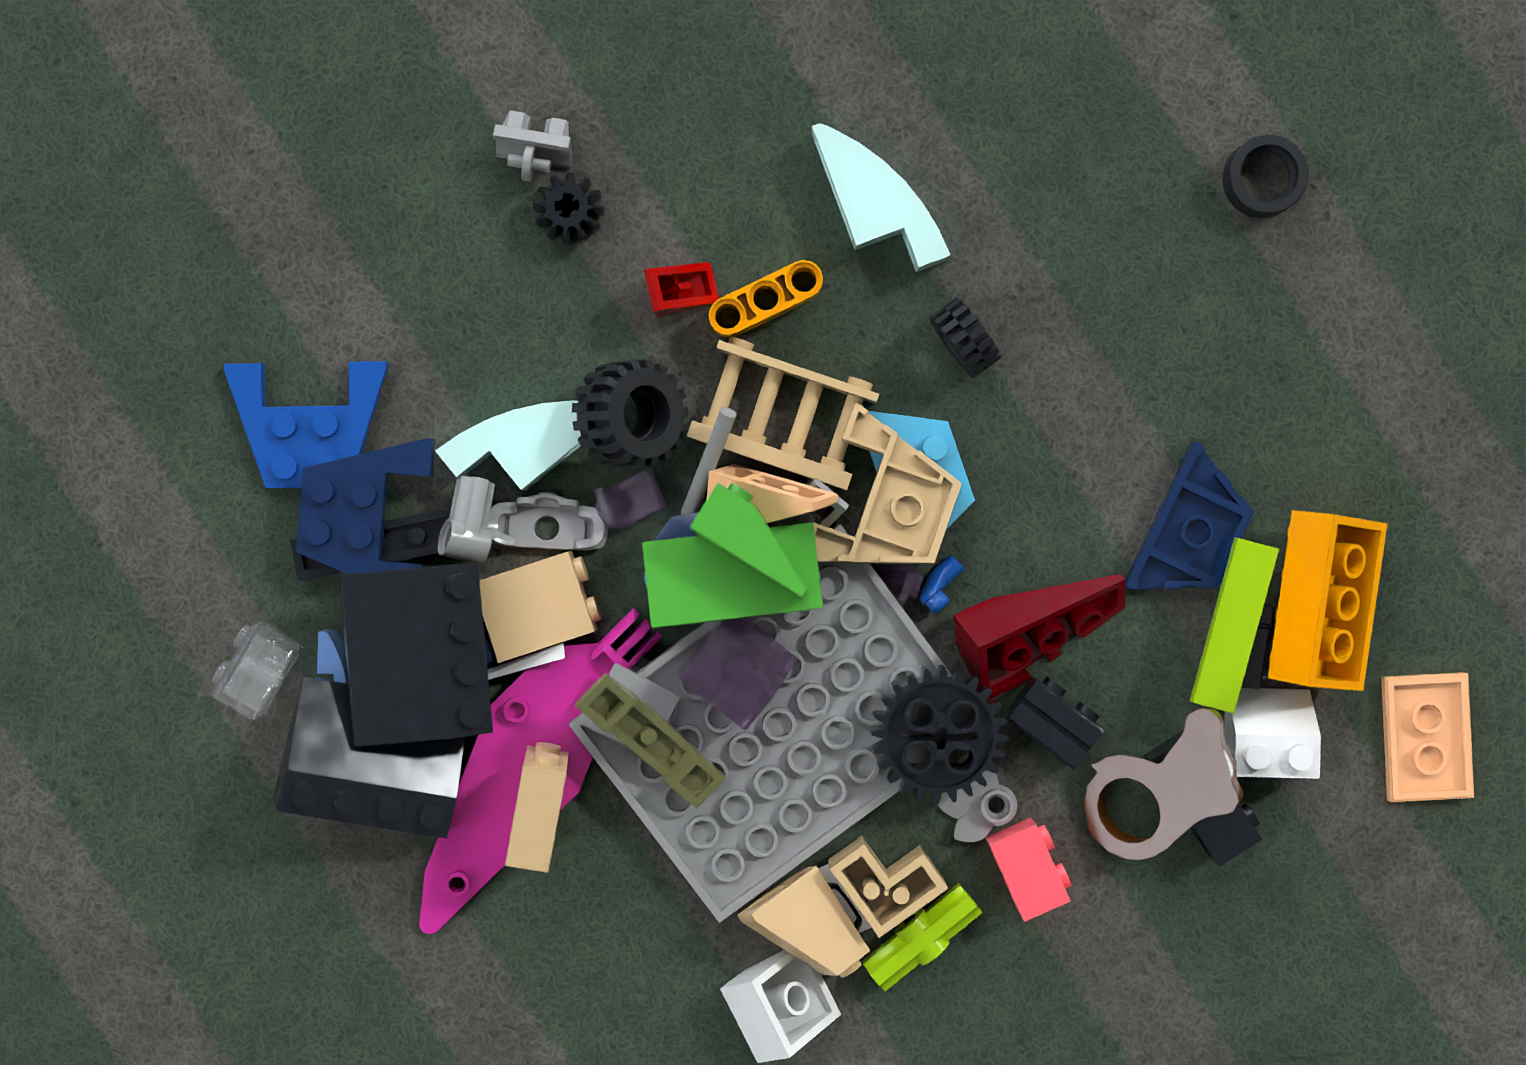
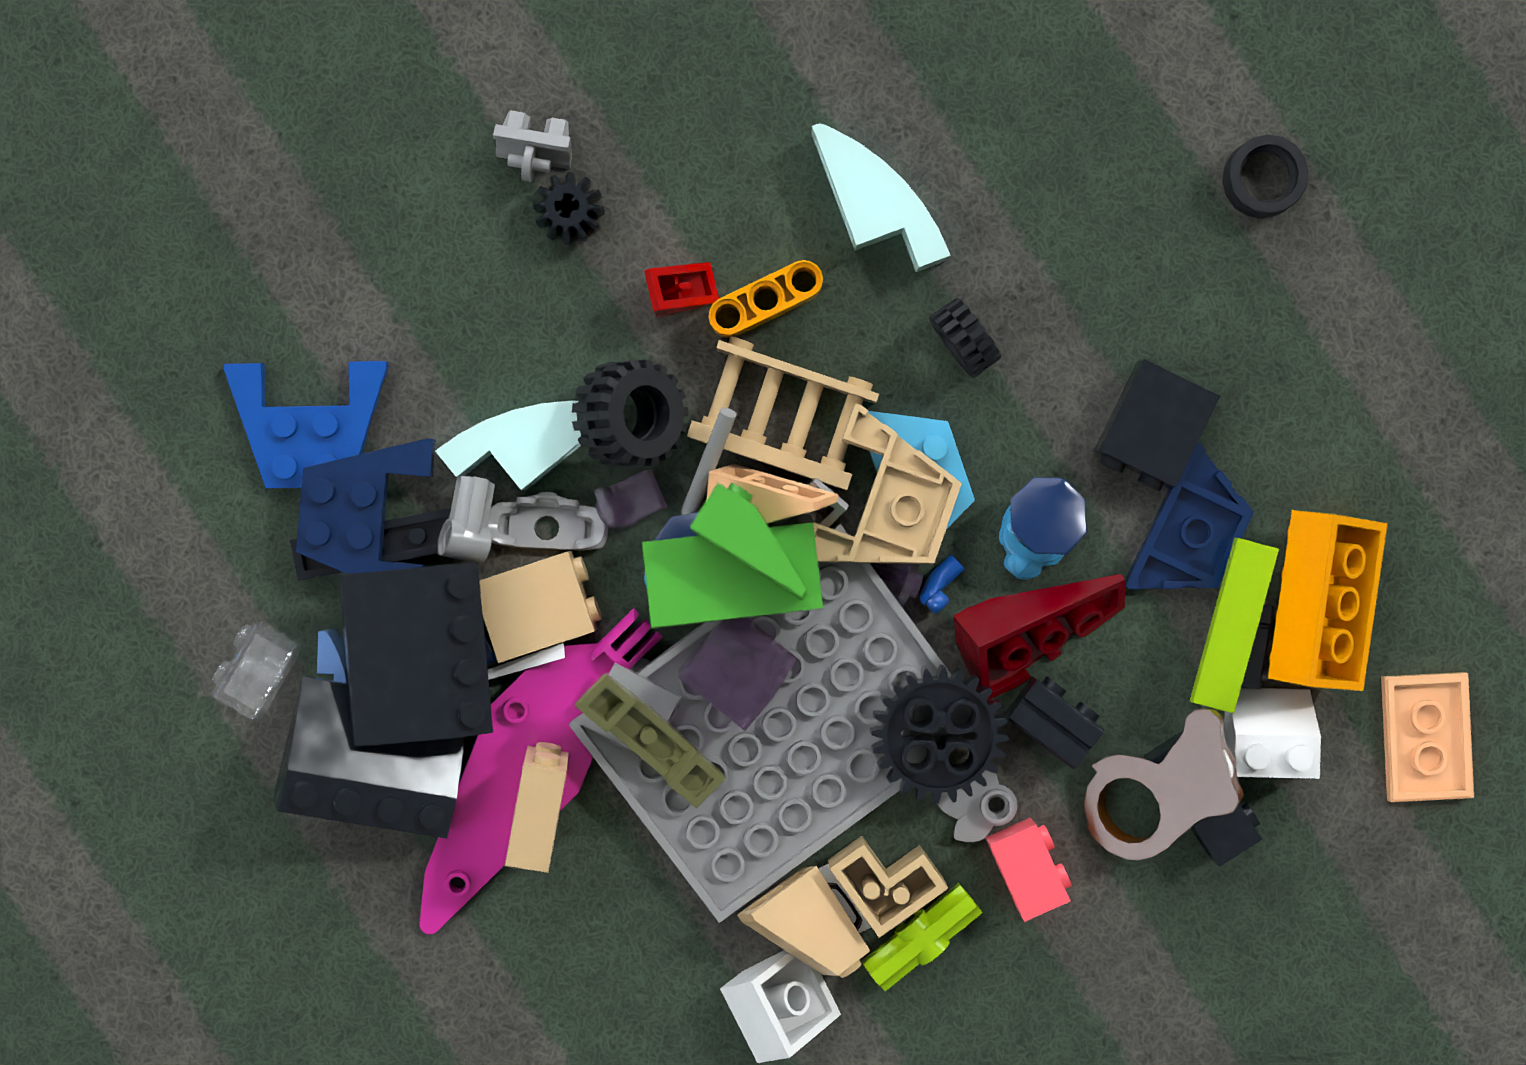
none -> dark blue piece [999,477,1088,580]
none -> black brick [1093,359,1220,492]

